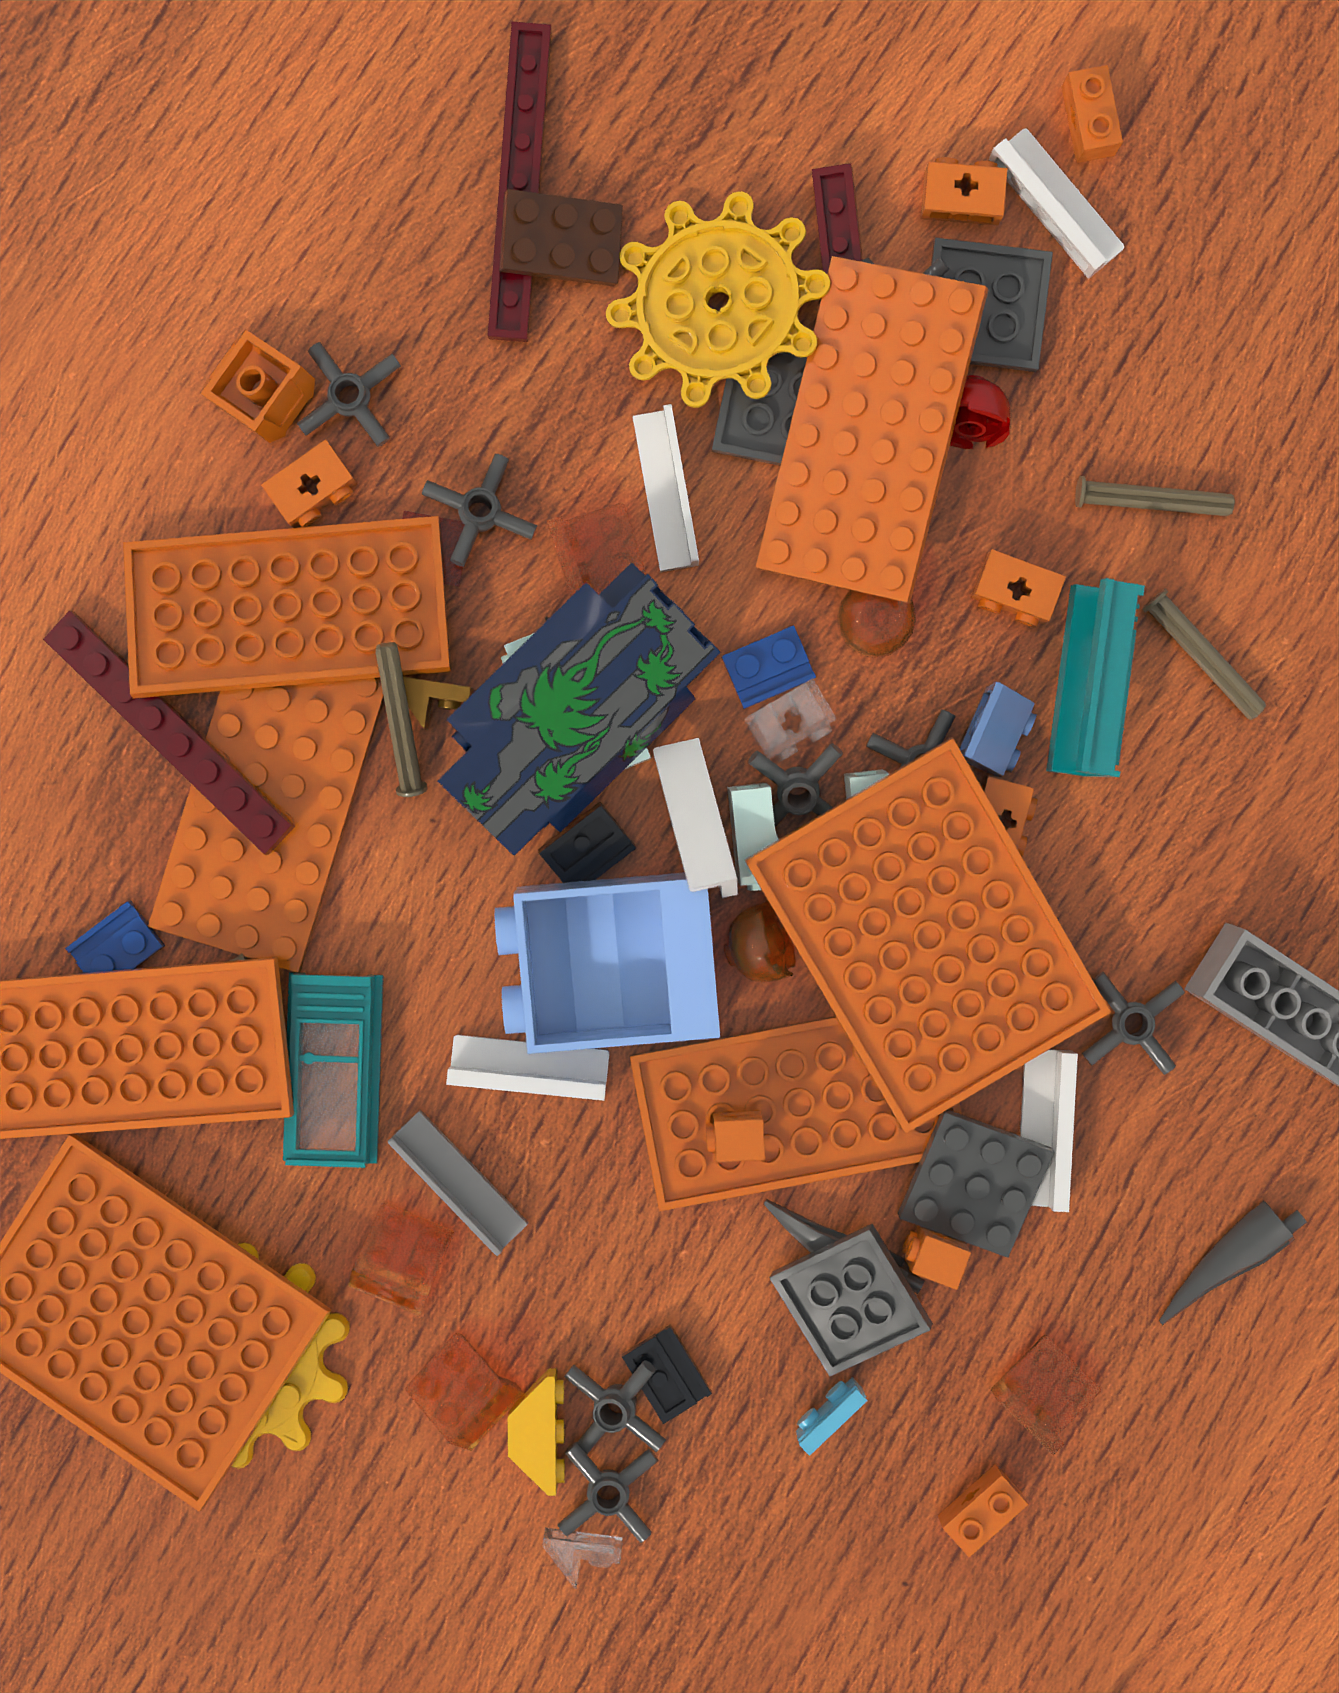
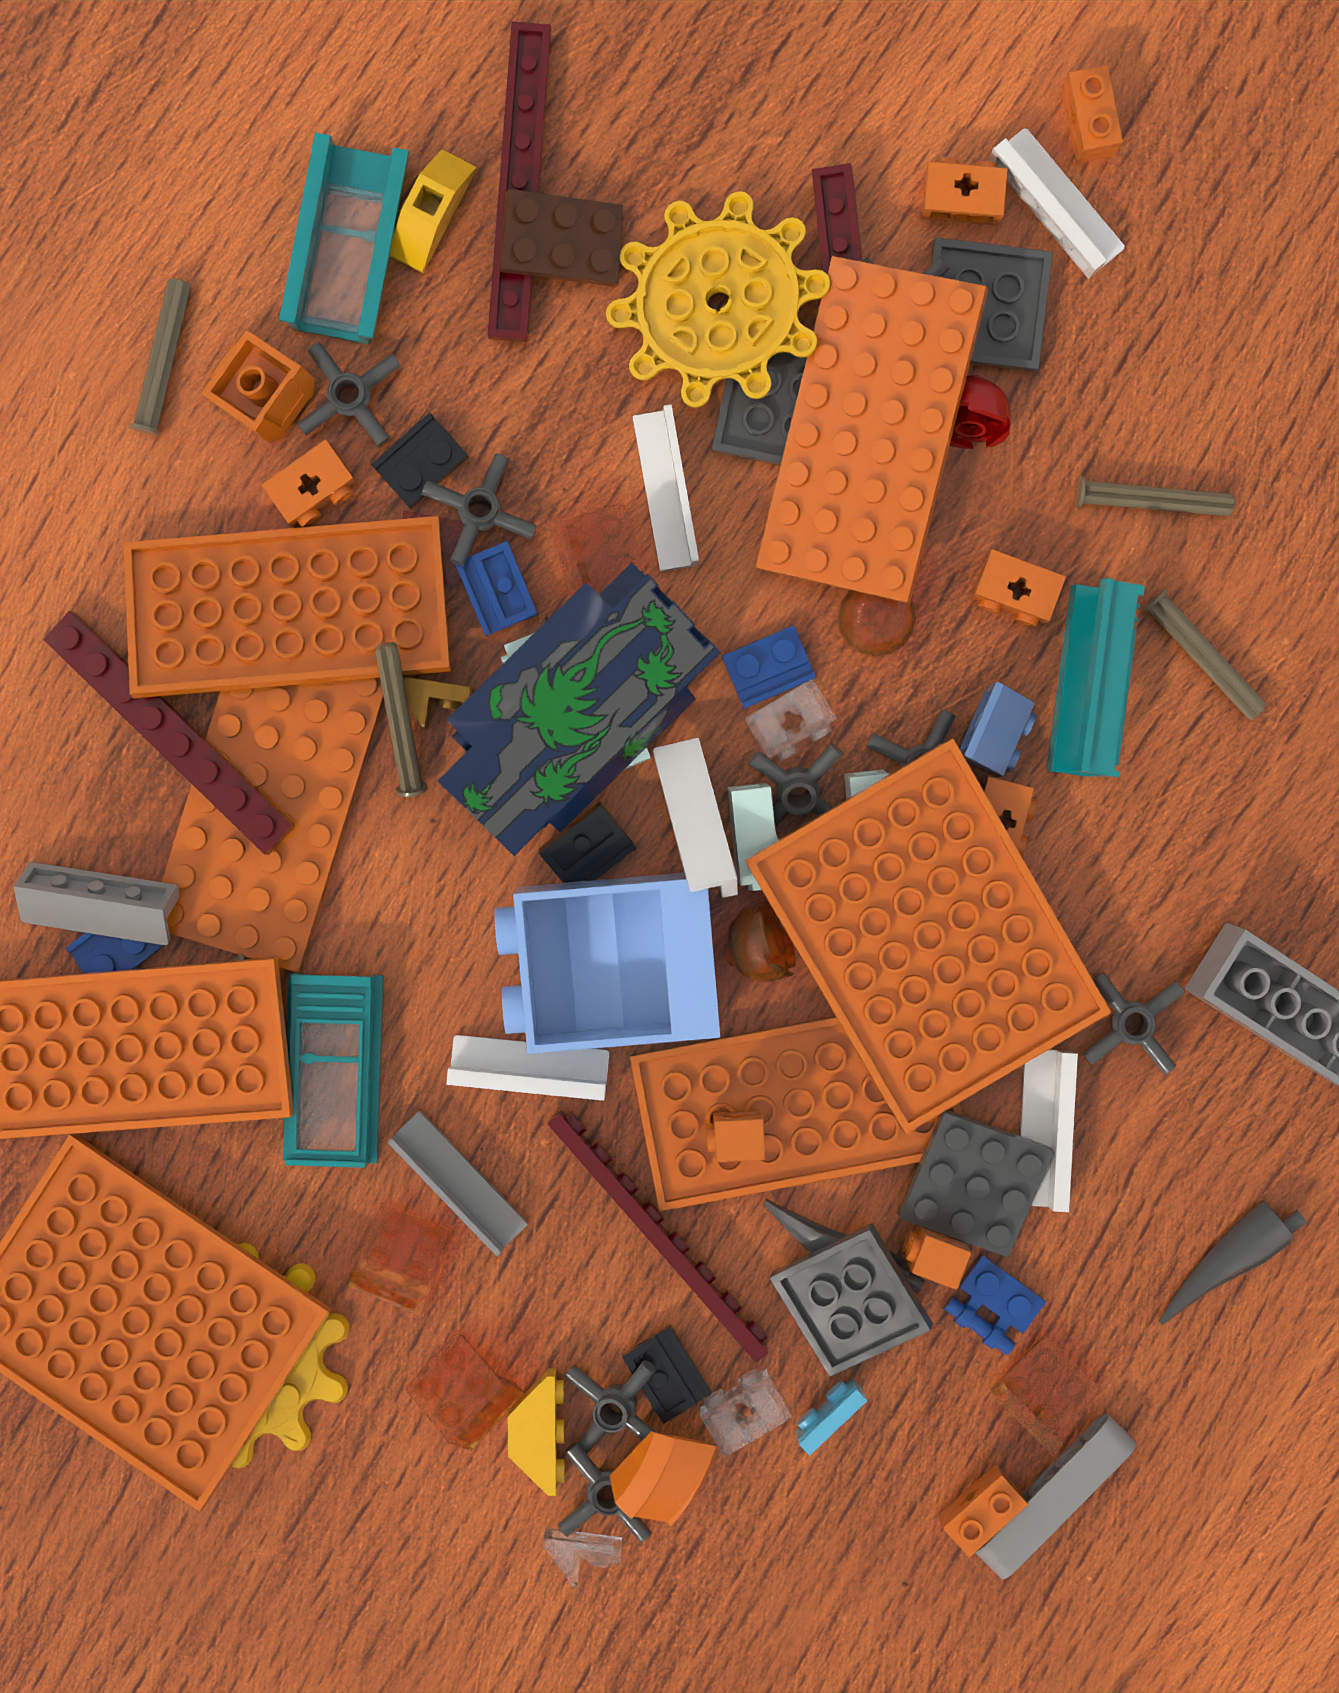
none -> light grey panel [13,862,179,945]
none -> dark tan axle [129,278,191,436]
none -> piece [279,132,409,345]
none -> black plate [371,412,469,509]
none -> yellow slope [390,149,477,273]
none -> blue plate [455,541,538,637]
none -> dark red plate [548,1110,768,1363]
none -> orange slope [610,1431,720,1526]
none -> clear brick [700,1369,793,1458]
none -> blue plate [943,1254,1046,1355]
none -> light grey beam [975,1413,1137,1580]

